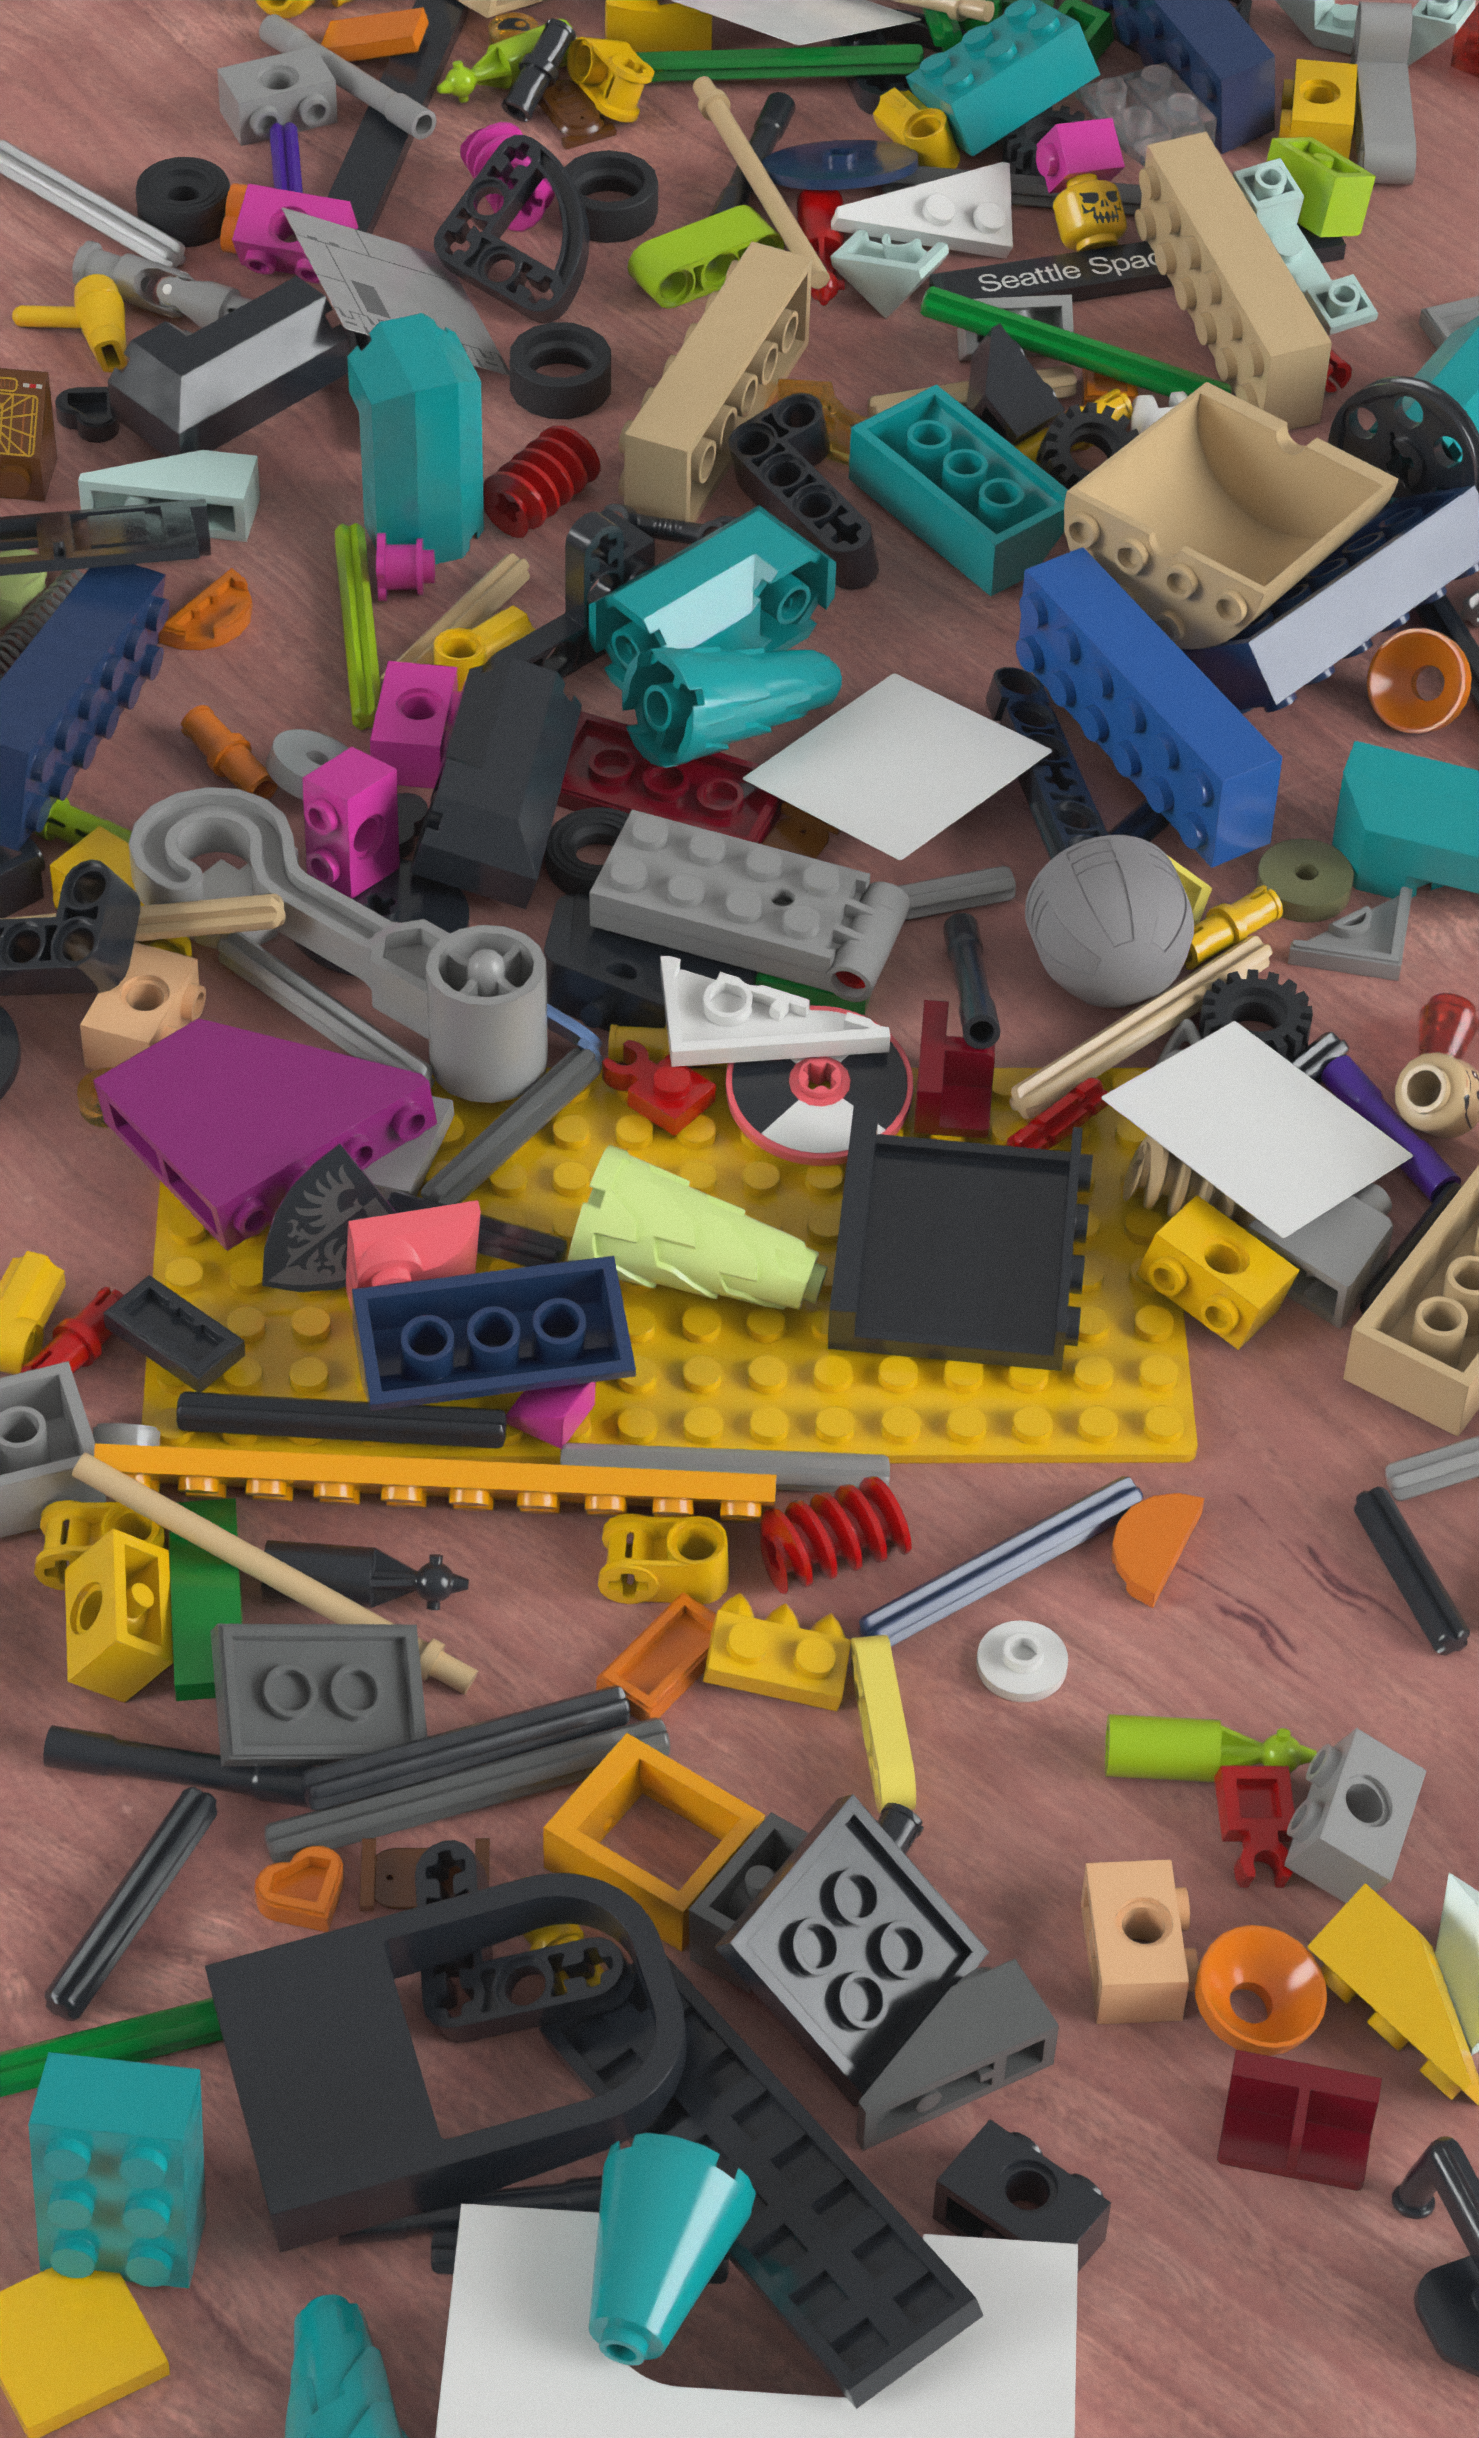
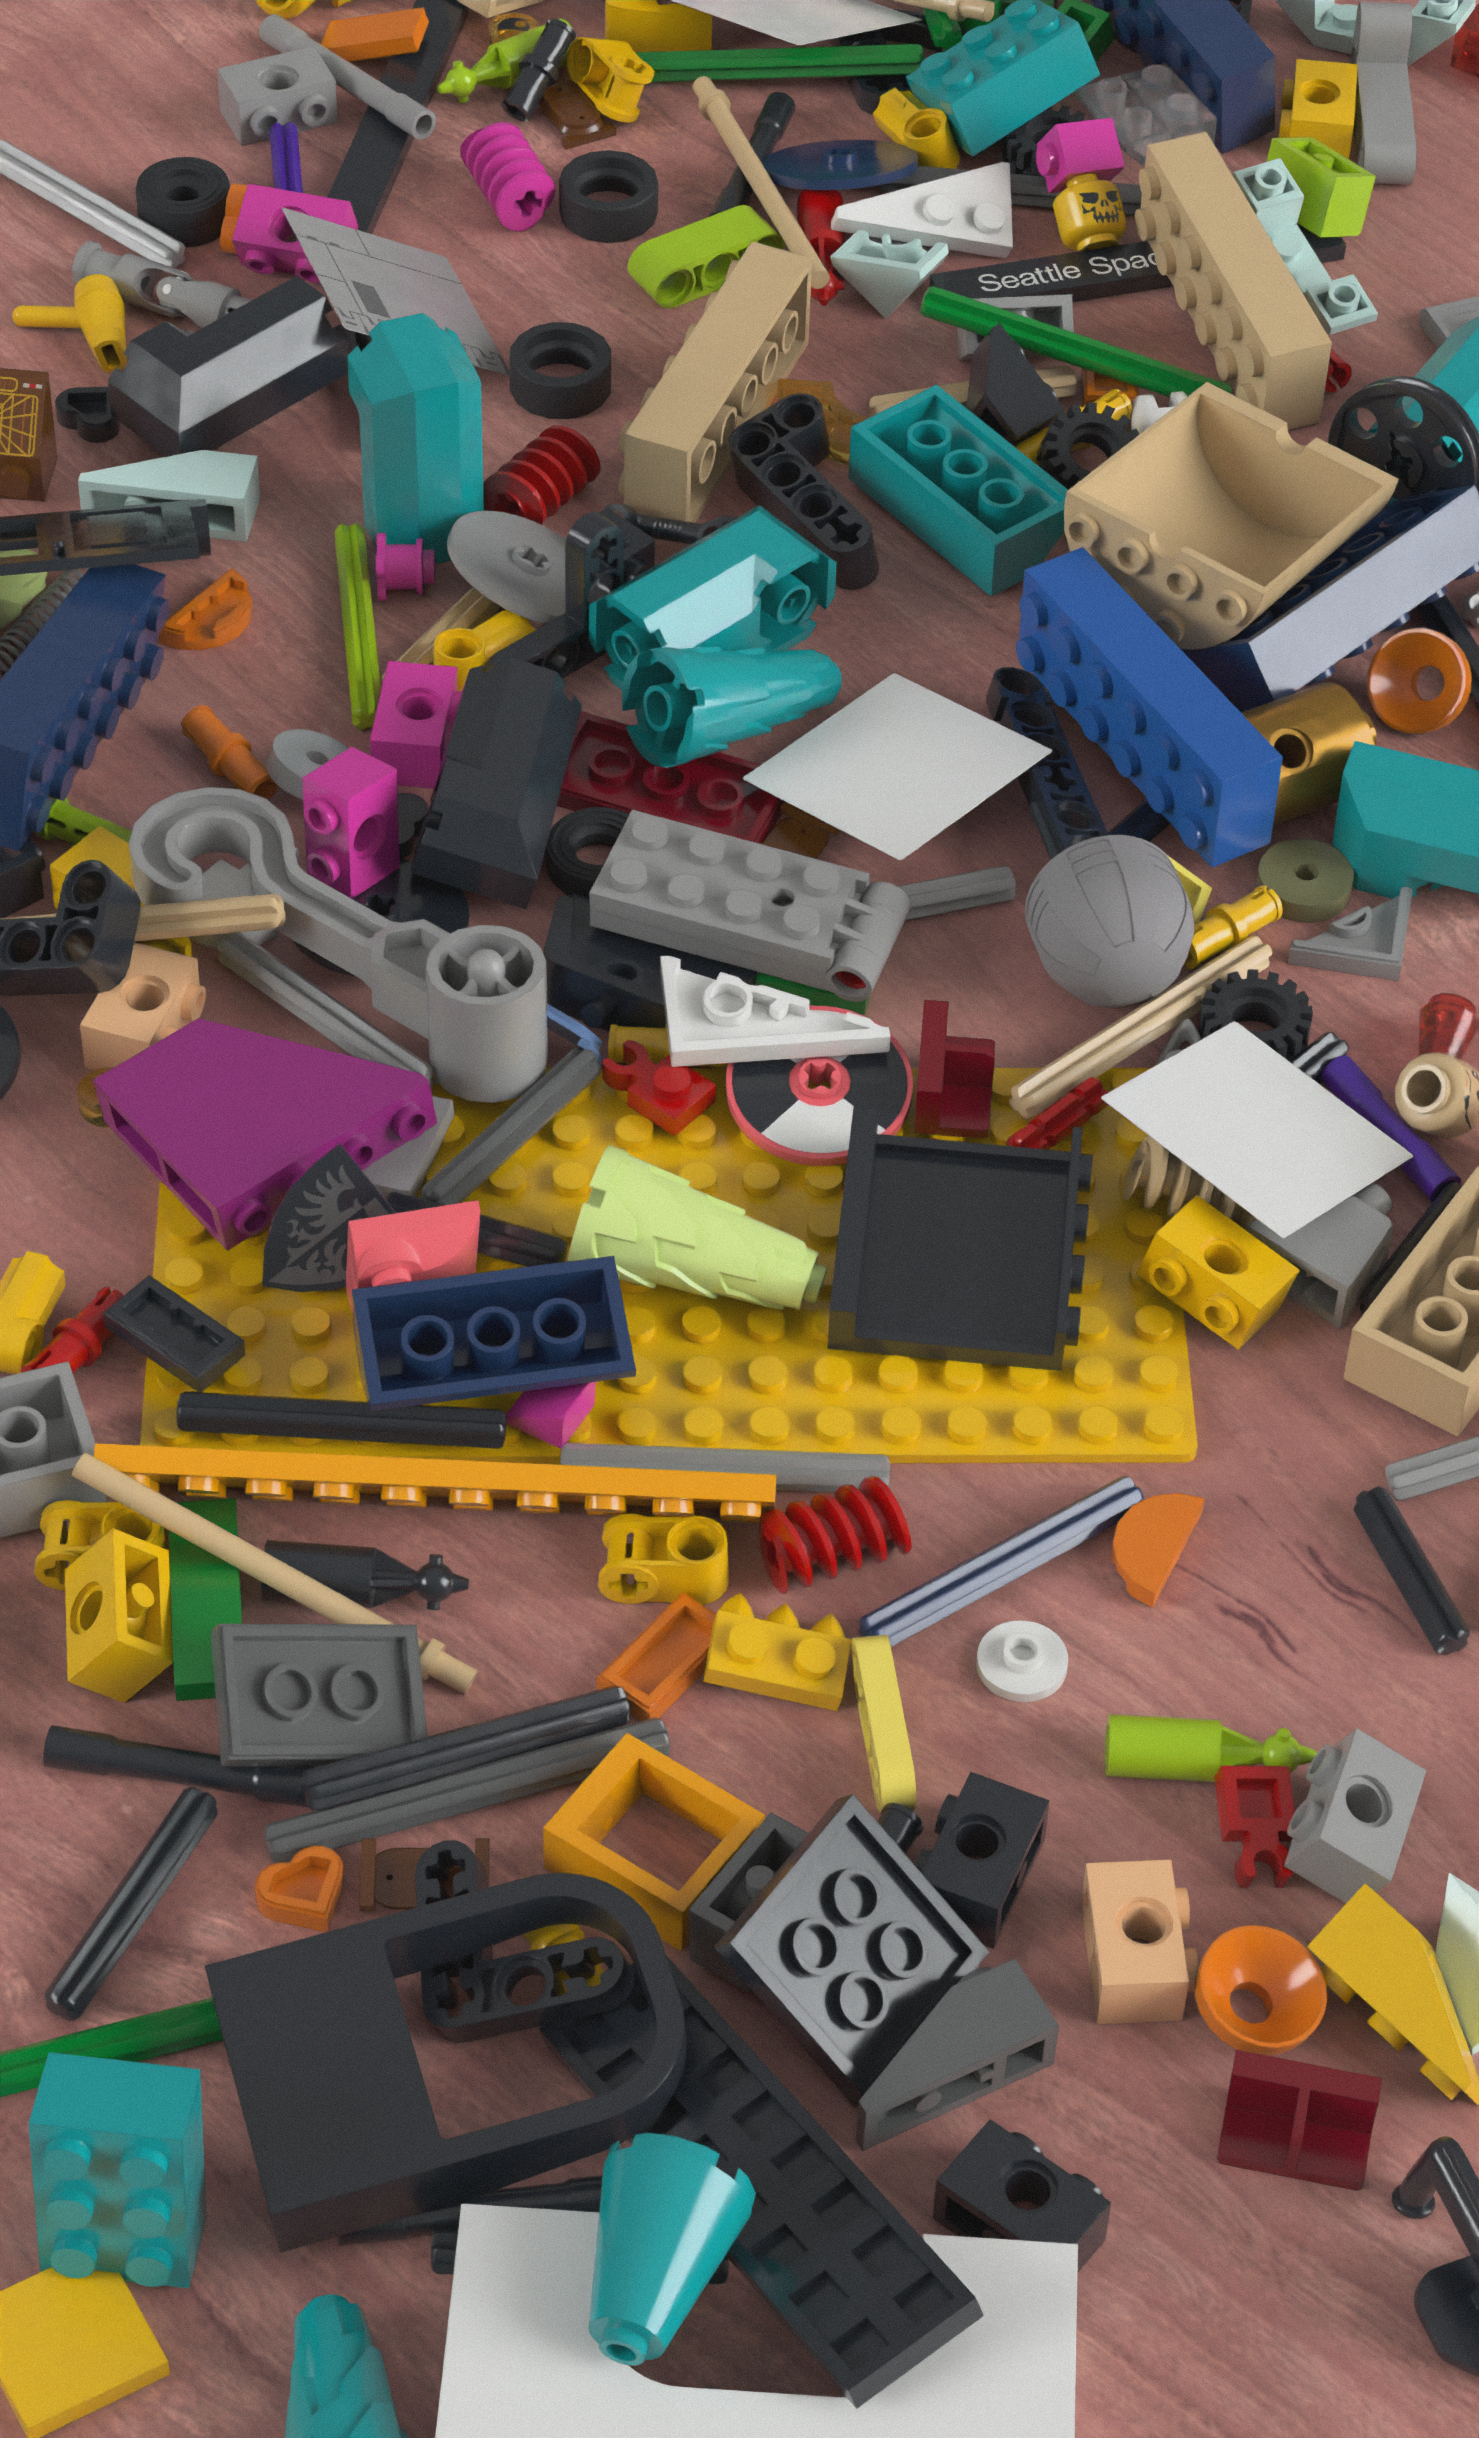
light grey tile [93,1423,161,1446] -> none
black beam [434,135,590,323] -> none
black piece [943,913,1001,1049] -> none
none -> light grey piece [447,511,599,624]
none -> black brick [914,1772,1050,1949]
none -> pearl gold cylinder [1242,682,1377,826]

